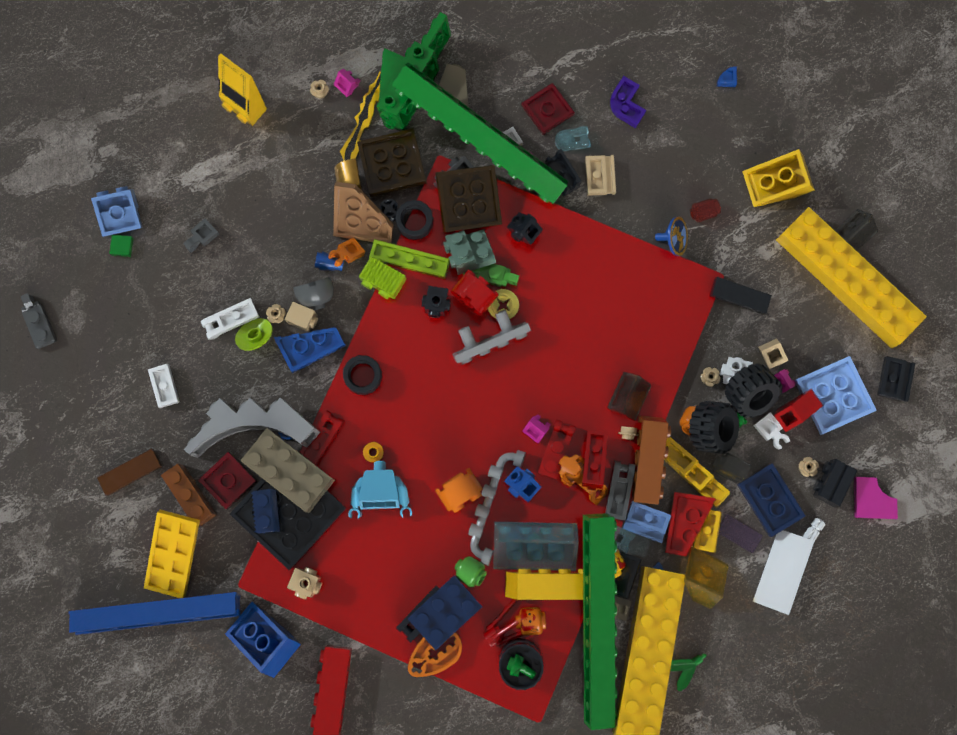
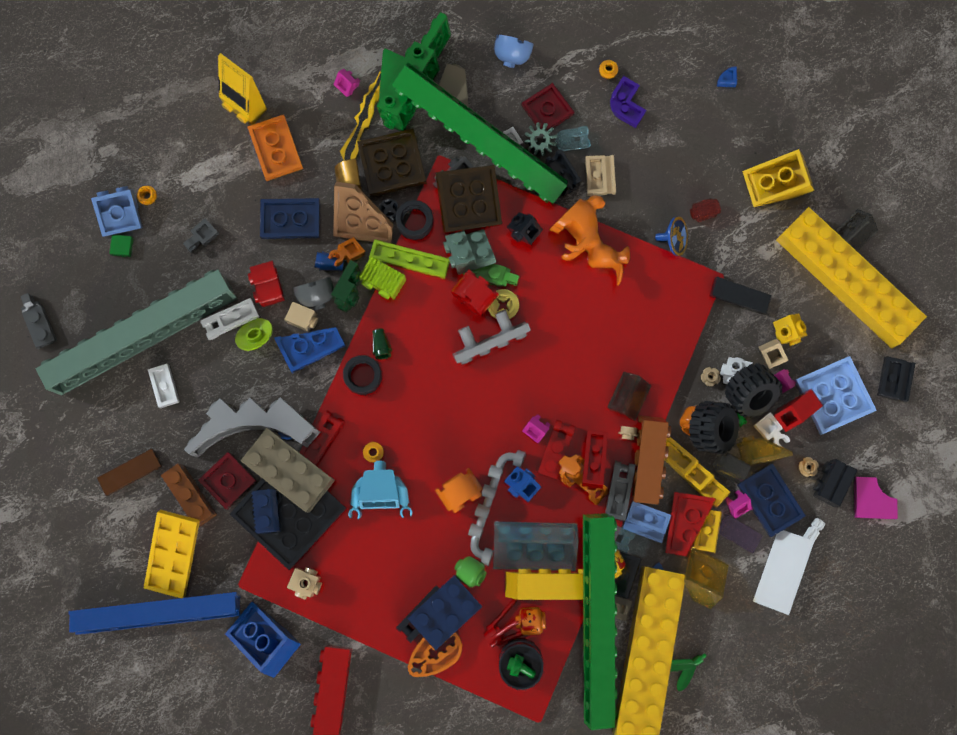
tan plate [266,304,286,323] -> none
tan plate [310,80,329,98] -> none
black brick [421,286,451,318] -> none
none -> sand green brick [35,270,238,395]
none -> light orange plate [137,186,157,205]
none -> orange plate [248,114,303,181]
none -> red brick [248,261,285,307]
none -> dark blue plate [260,198,320,239]
none -> dark green plate [331,260,361,312]
none -> dark green cone [372,328,392,360]
none -> medium blue cylinder [494,35,534,68]
none -> sand green gear [524,122,557,156]
none -> orange animal [549,195,630,285]
none -> light orange plate [599,60,618,79]
none -> dark pink tile [725,490,752,519]
none -> clear yellow slope [737,435,793,467]
none -> yellow brick [773,314,808,346]

